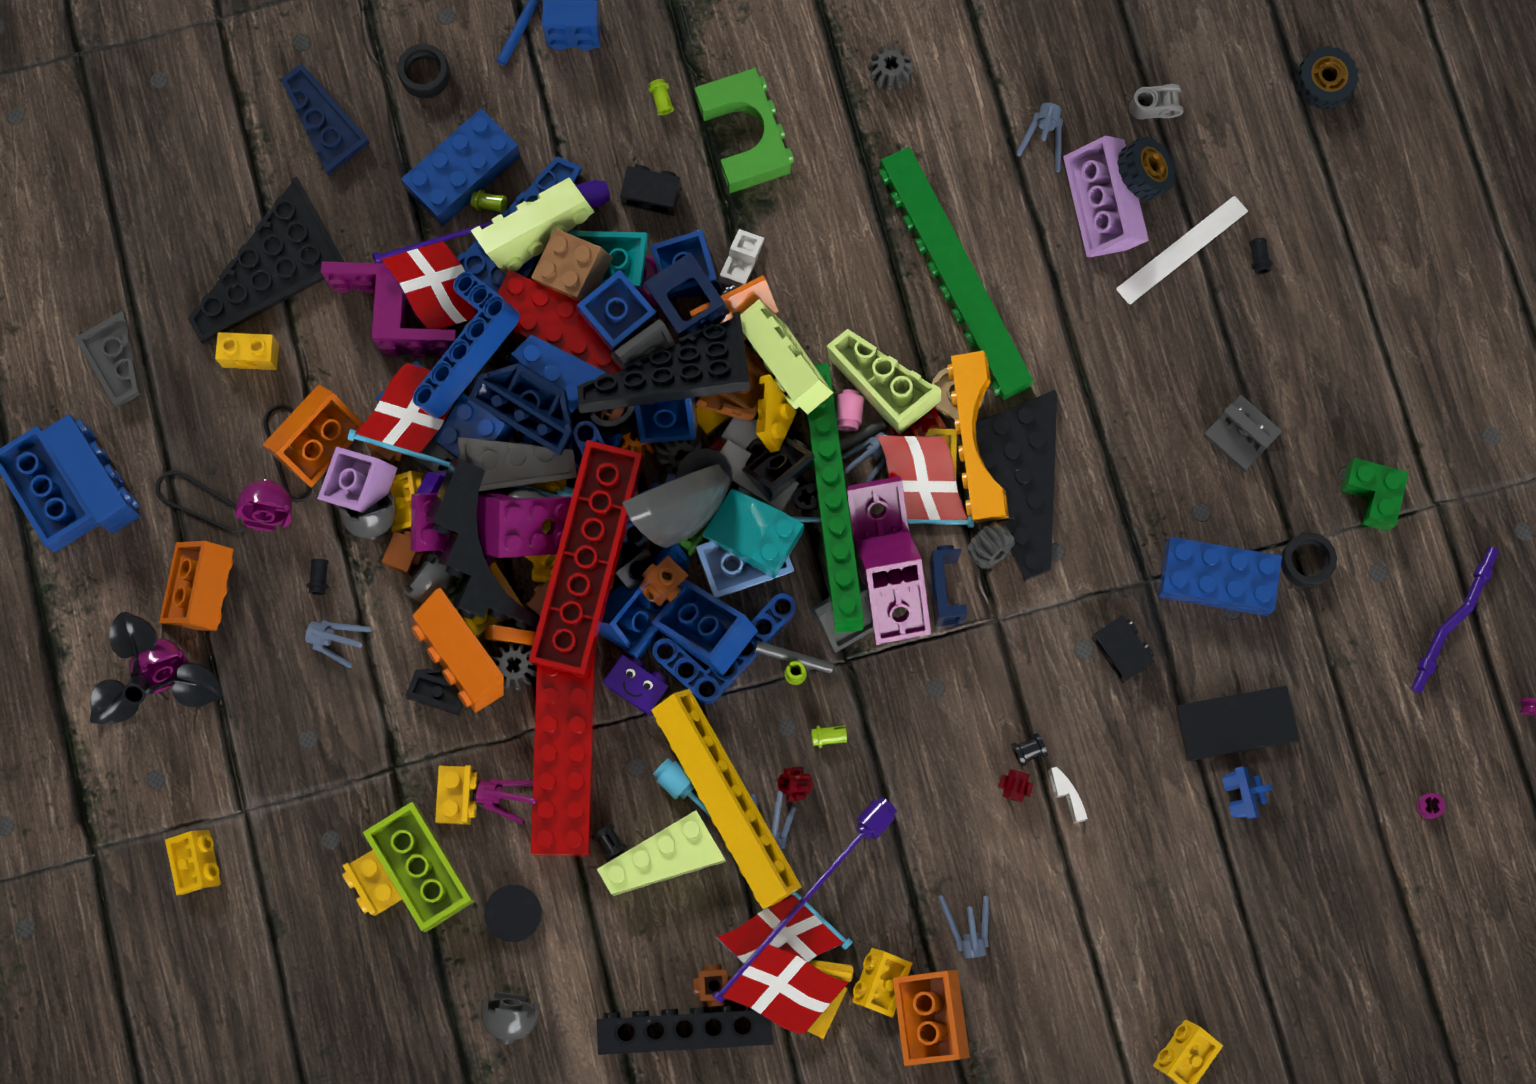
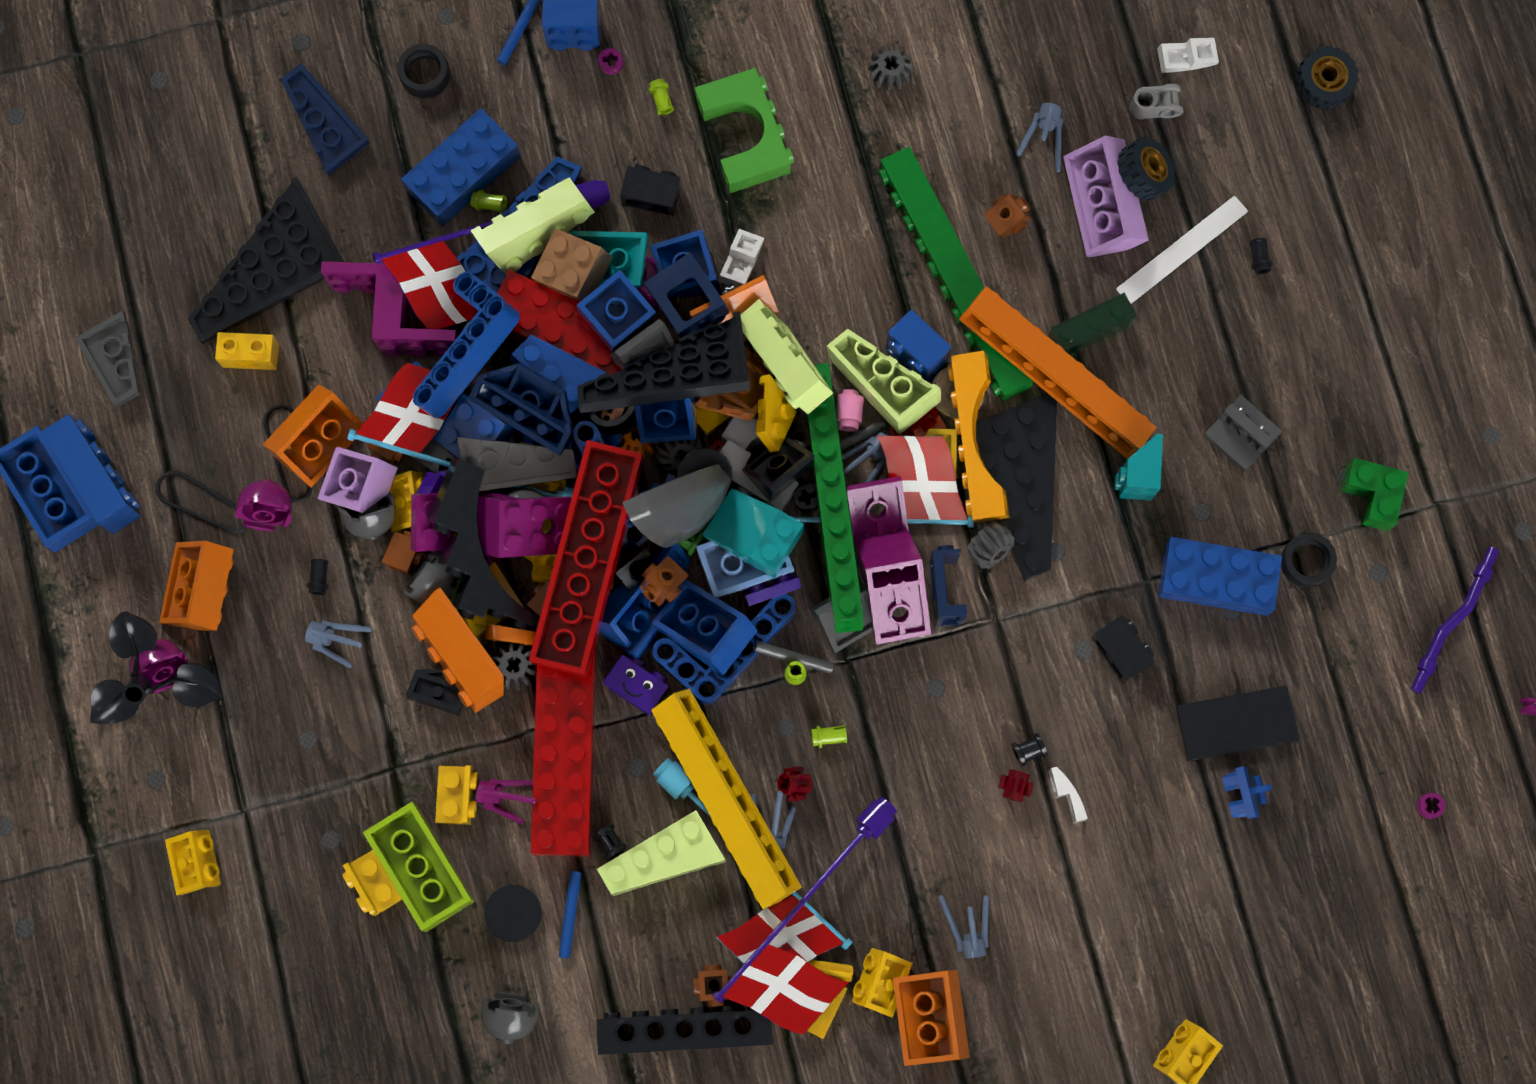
none -> blue bar [559,871,581,959]
none -> magenta bush [598,48,623,75]
none -> dark purple bracket [742,572,802,606]
none -> blue brick [886,309,951,382]
none -> orange brick [959,286,1157,459]
none -> dark orange brick [984,194,1032,237]
none -> clear green brick [1048,292,1137,355]
none -> teal slope [1114,434,1163,501]
none -> white slope [1157,38,1219,73]

